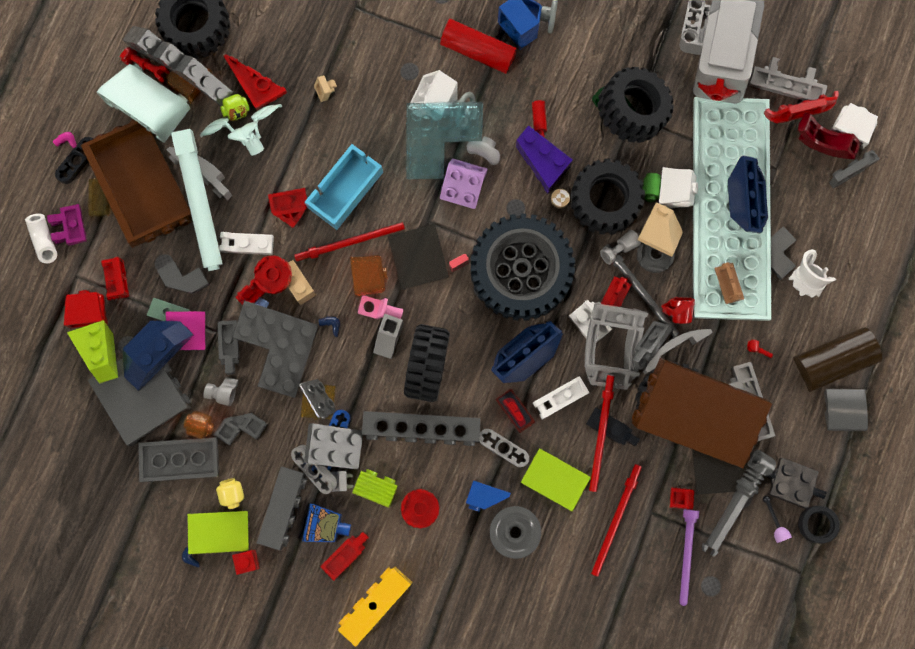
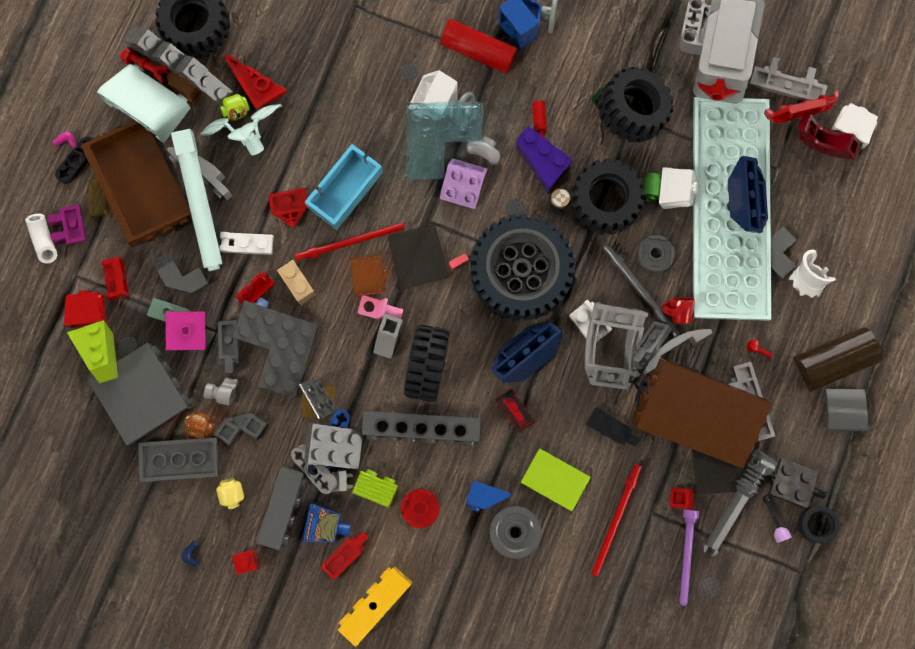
dark blue wedge [123,321,194,391] -> none
lime tile [188,511,249,554] -> none
red tile [254,255,292,294] -> none
tan tile [314,76,337,102] -> none
dark blue animal [319,316,340,337] -> none
light grey beam [479,429,529,468] -> none
white plate [533,376,589,420] -> none
red bar [589,375,615,492] -> none
light grey piece [600,230,641,265] -> none
red hinge [601,276,631,307] -> none
tan slope [638,202,683,257] -> none
medium nougat hinge [714,262,744,304] -> none
dark grey hinge [829,150,880,189] -> none

